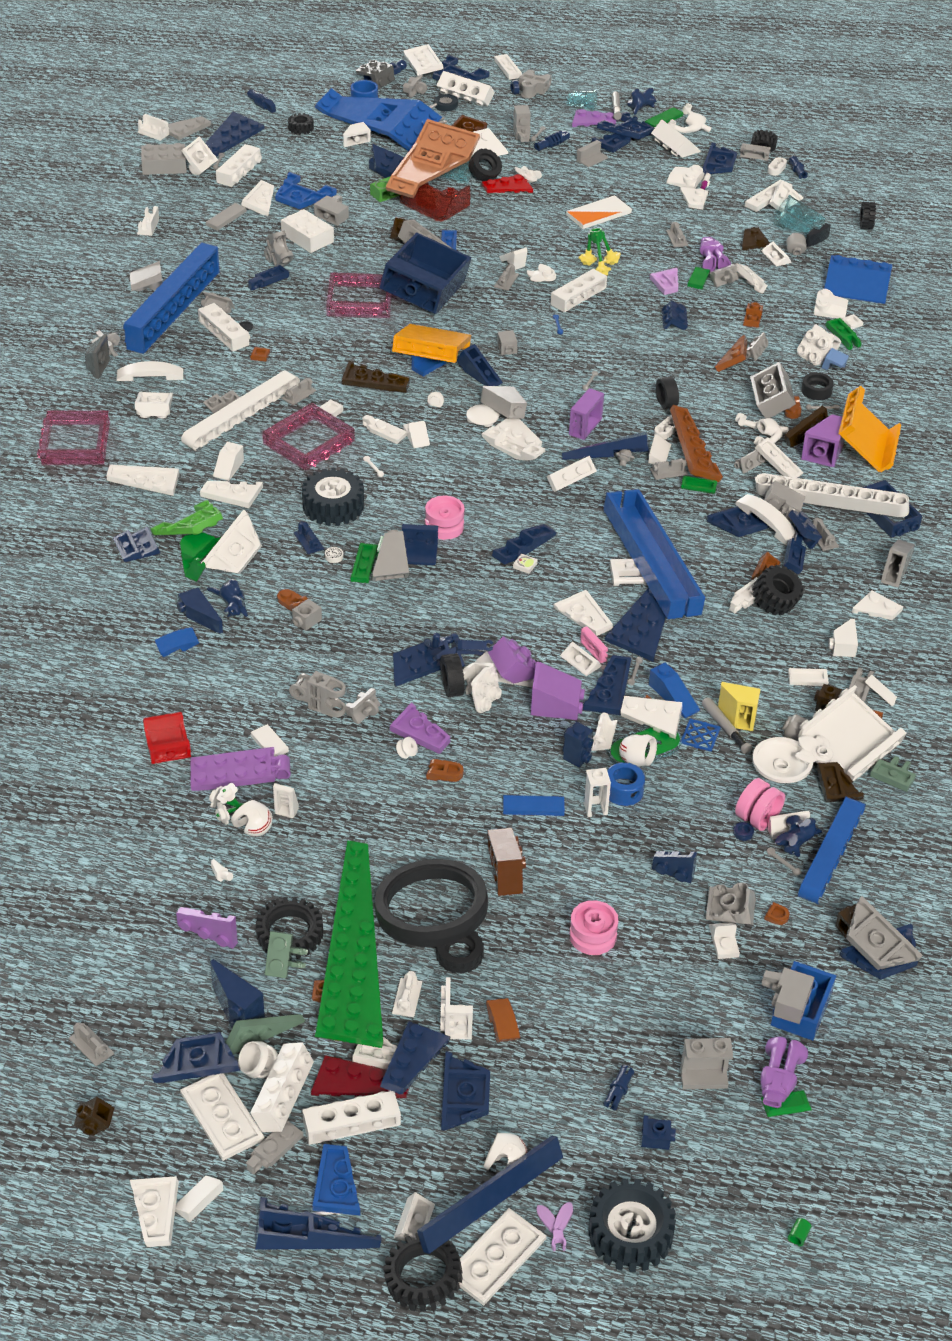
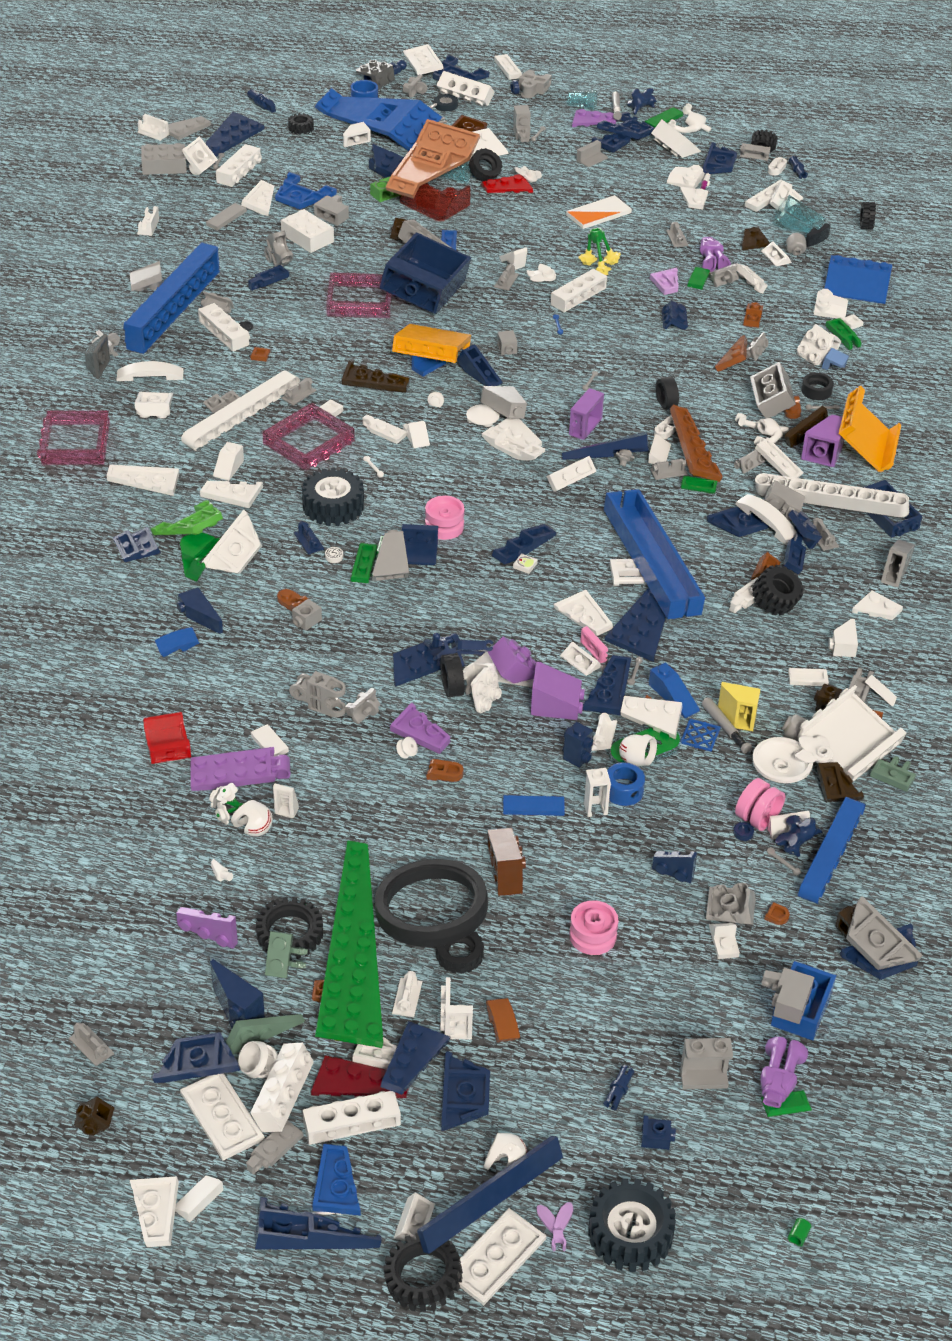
dark blue animal [207,579,248,617] -> none
dark blue hinge [534,131,570,151] -> none

